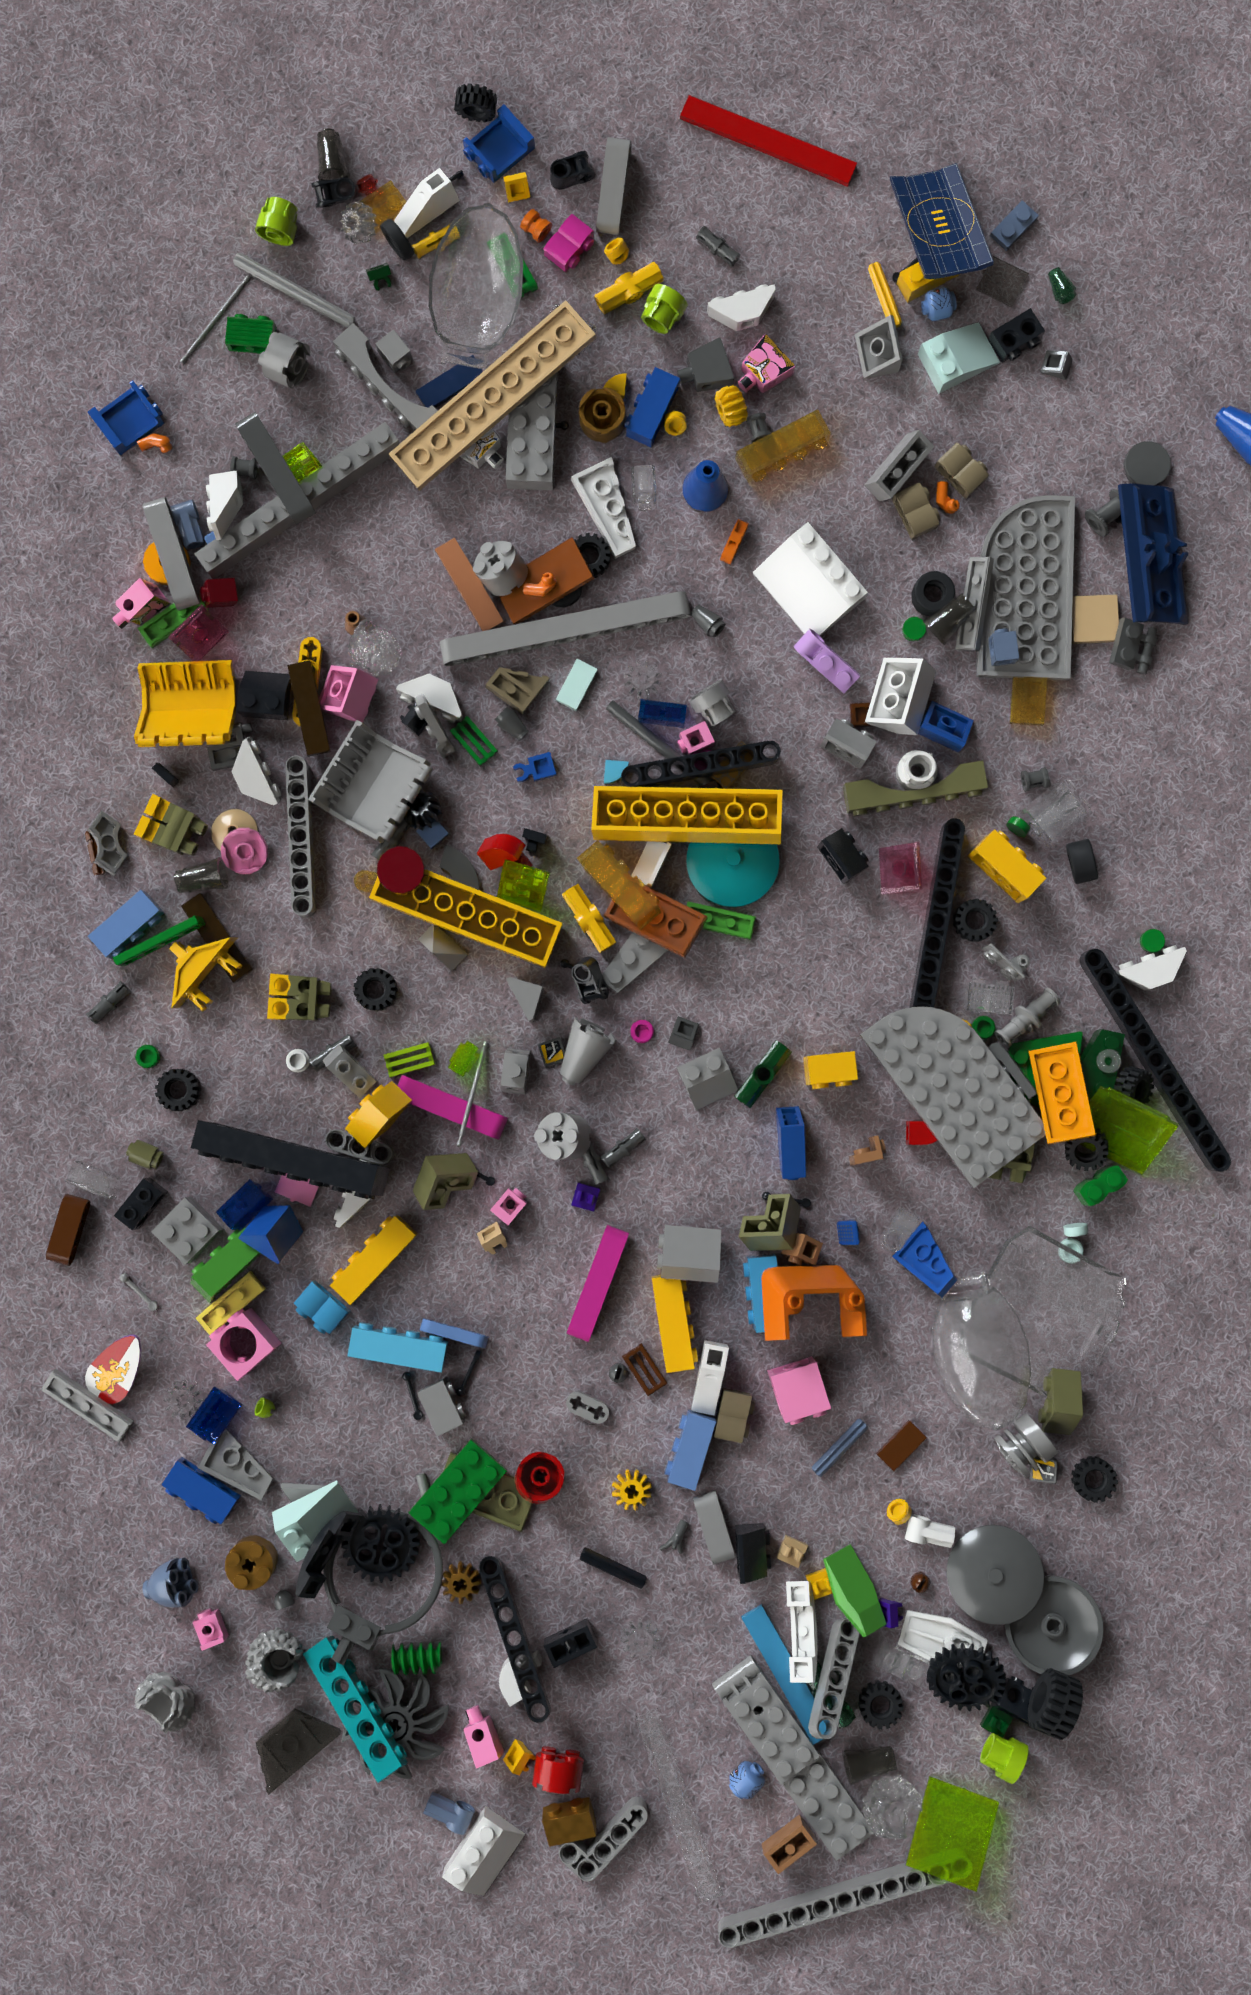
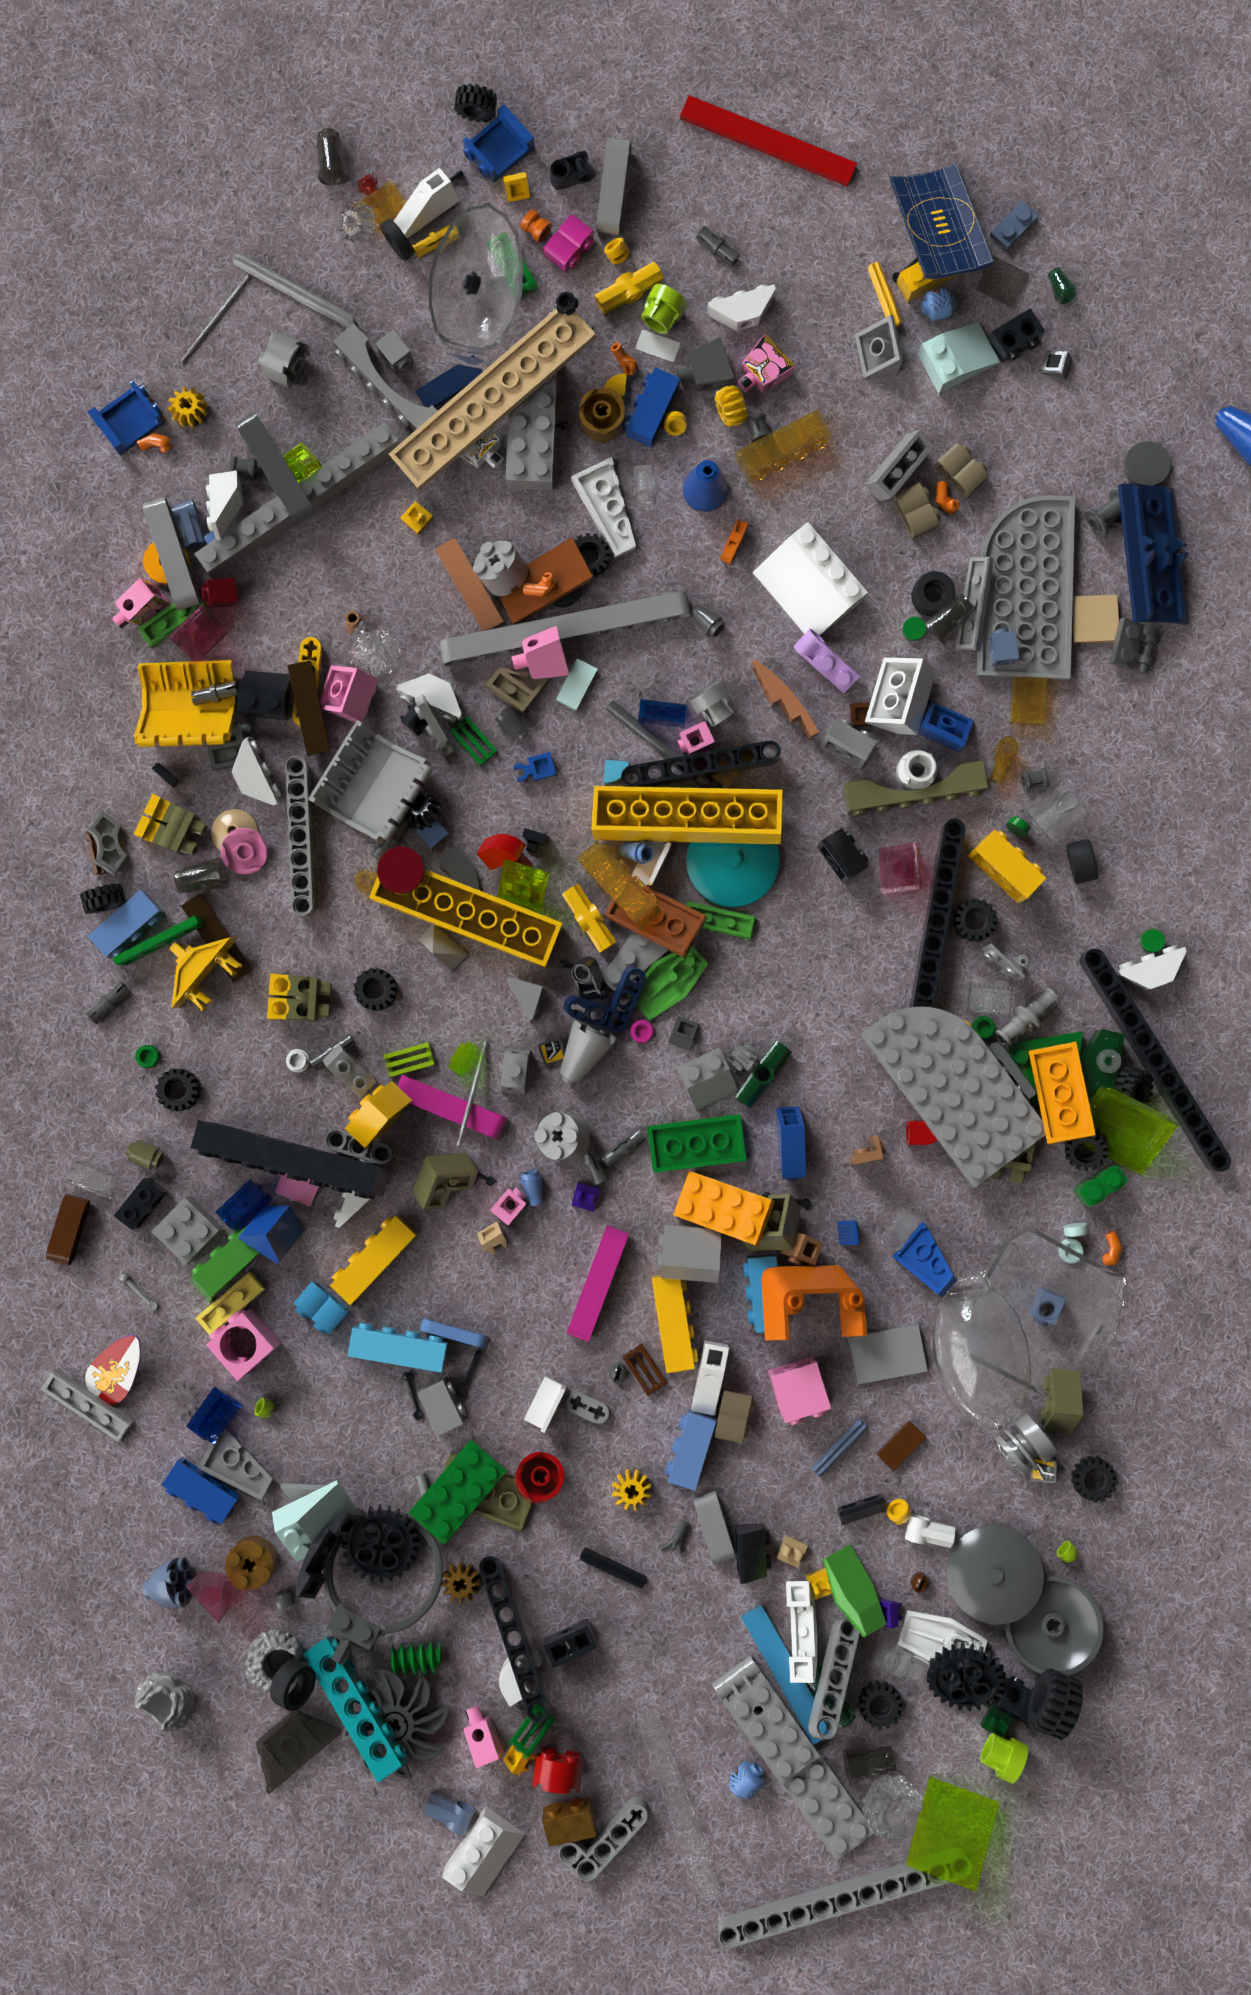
bright pink brick [193,1608,229,1651] -> none
green brick [225,314,277,354] -> none
lime piece [255,197,298,246] -> none
black piece [311,177,357,208] -> none
dark green tile [366,263,391,291] -> none
medium nougat brick [762,1814,817,1874] -> none
yellow brick [803,1051,858,1089] -> none
none -> black tyre [80,883,127,914]
none -> yellow gear [168,386,208,428]
none -> clear pink slope [186,1572,233,1623]
none -> dark grey pin [191,681,239,706]
none -> black tyre [270,1659,316,1711]
none -> yellow tile [400,501,433,535]
none -> black plate [463,271,481,295]
none -> green tile [508,1703,555,1759]
none -> bright pink torso [512,626,569,679]
none -> medium blue cone [519,1169,544,1206]
none -> white panel [524,1376,566,1433]
none -> black plate [556,292,579,316]
none -> dark blue beam [564,966,646,1032]
none -> orange arm [610,342,638,376]
none -> medium blue cone [619,841,654,864]
none -> bright green piece [627,945,709,1020]
none -> white sticker [635,330,680,362]
none -> green plate [647,1114,747,1173]
none -> light orange plate [673,1171,775,1246]
none -> light grey gear [729,1043,758,1072]
none -> nougat slope [751,659,819,740]
none -> black slope [837,1494,887,1525]
none -> light grey tile [848,1324,928,1385]
none -> clear yellow pin [989,736,1019,784]
none -> sand blue brick [1029,1287,1066,1327]
none -> lime hinge [1057,1541,1078,1563]
none -> orange arm [1102,1230,1123,1266]

